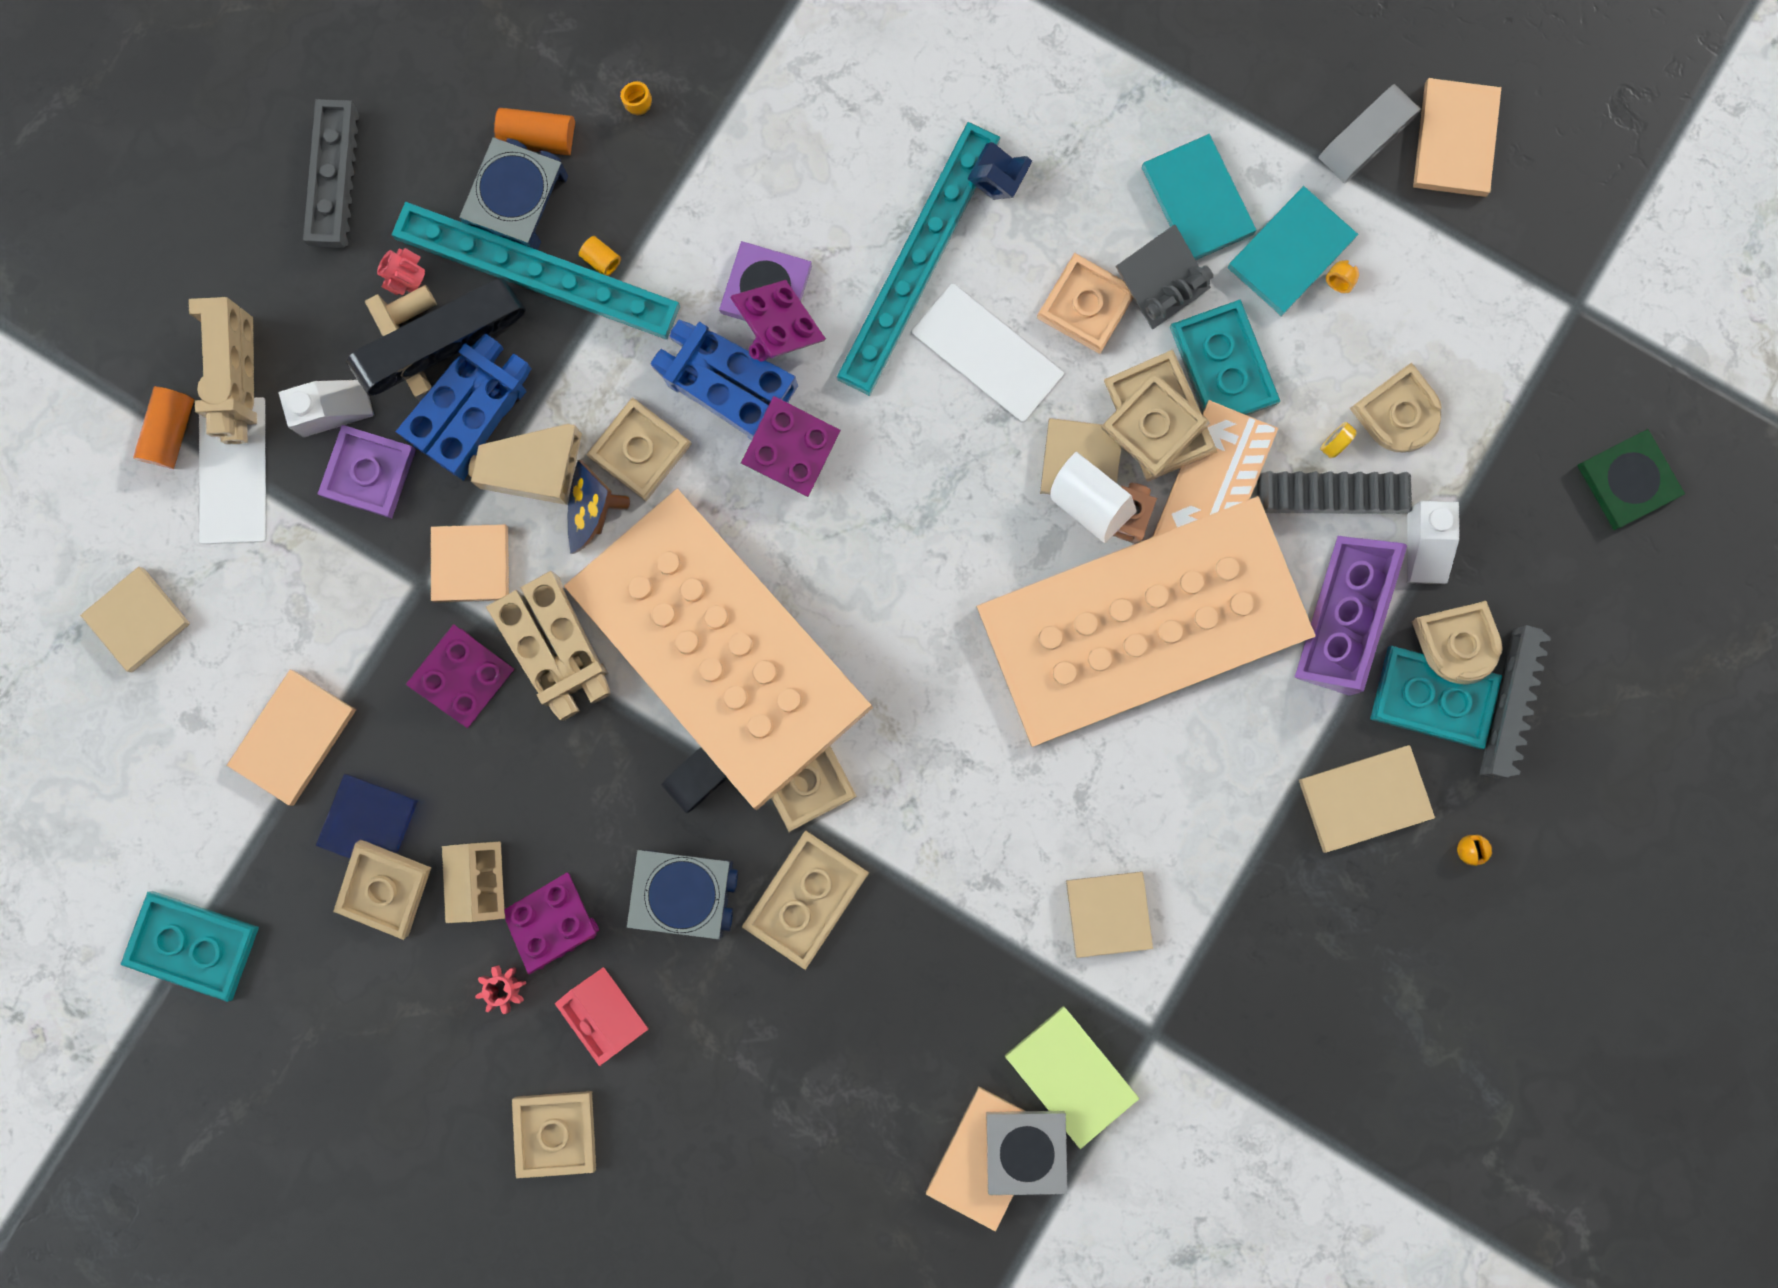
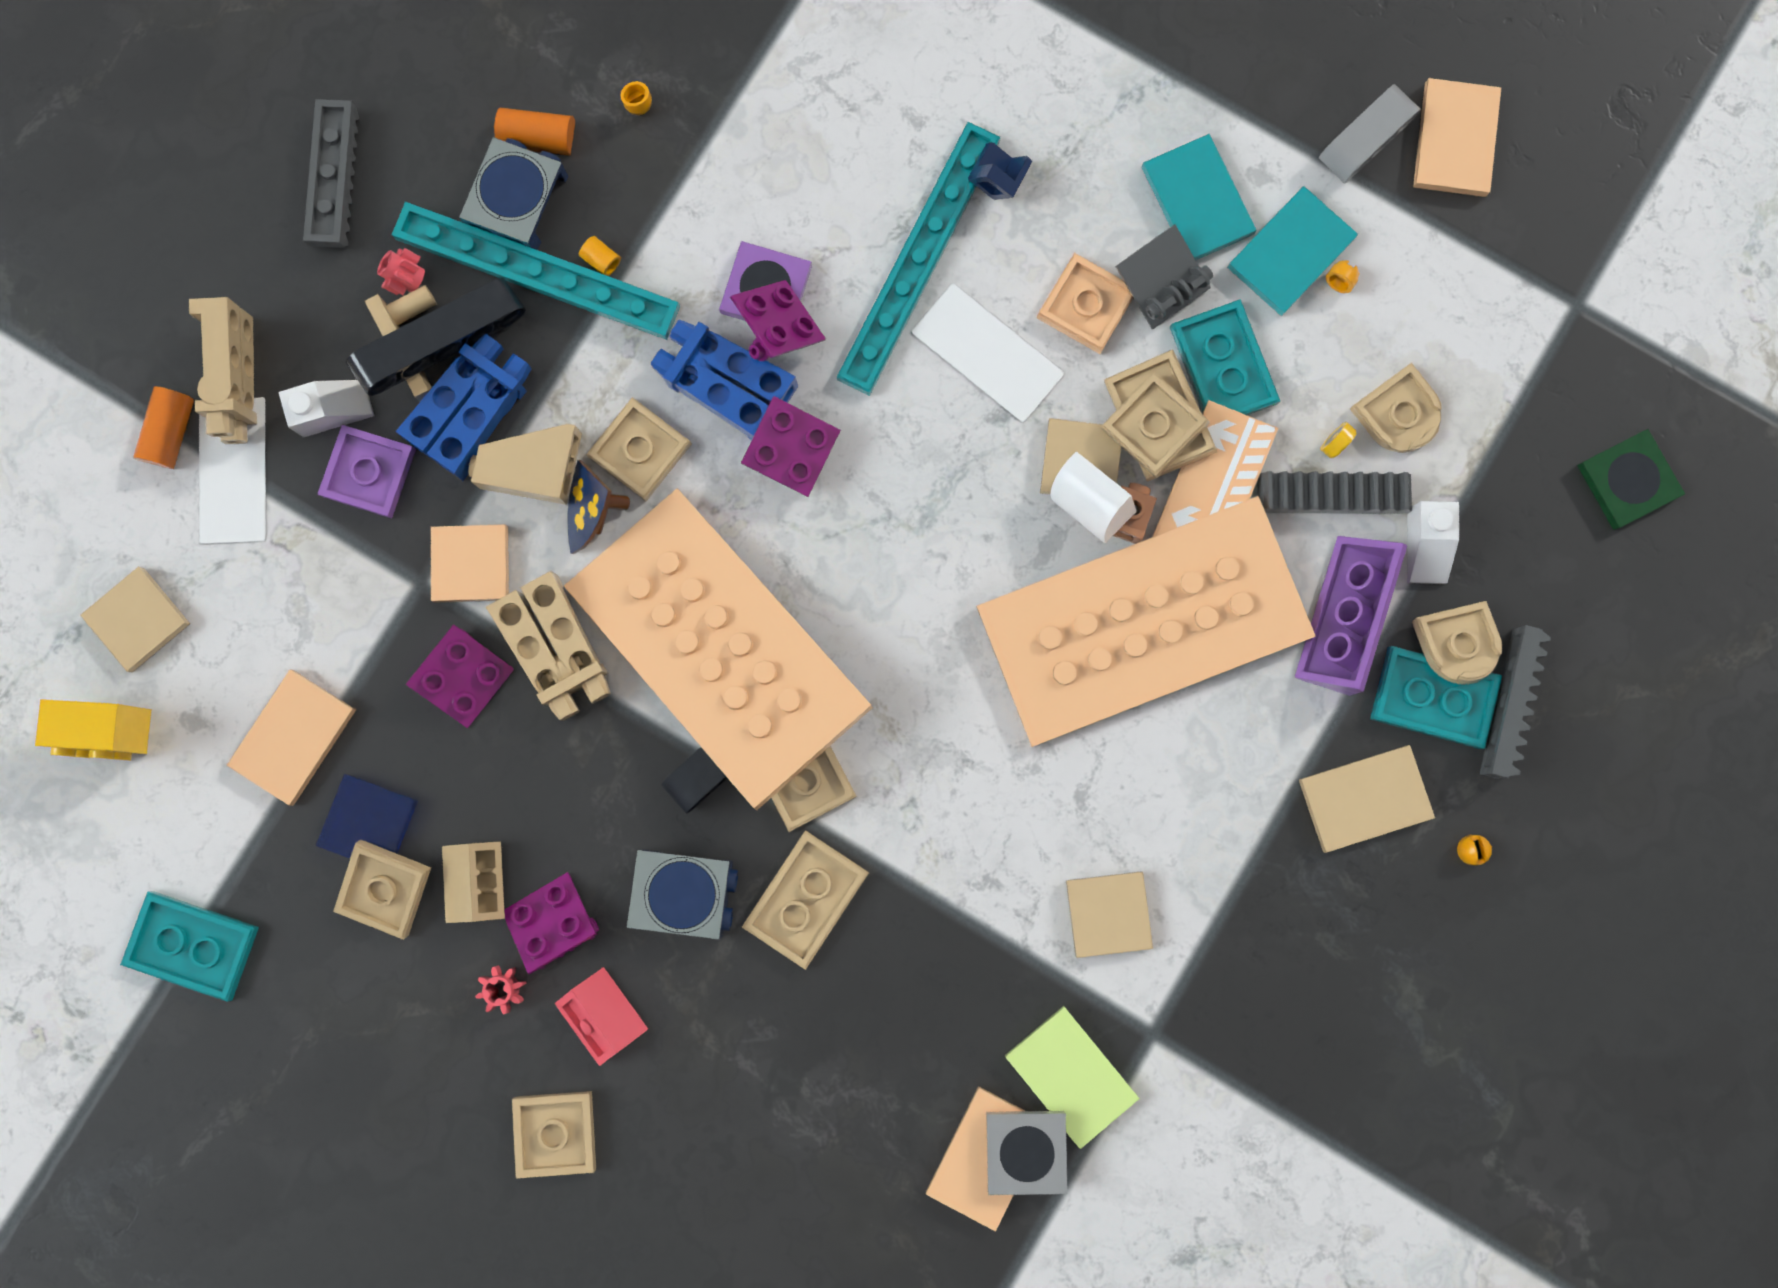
none -> yellow brick [35,699,152,761]

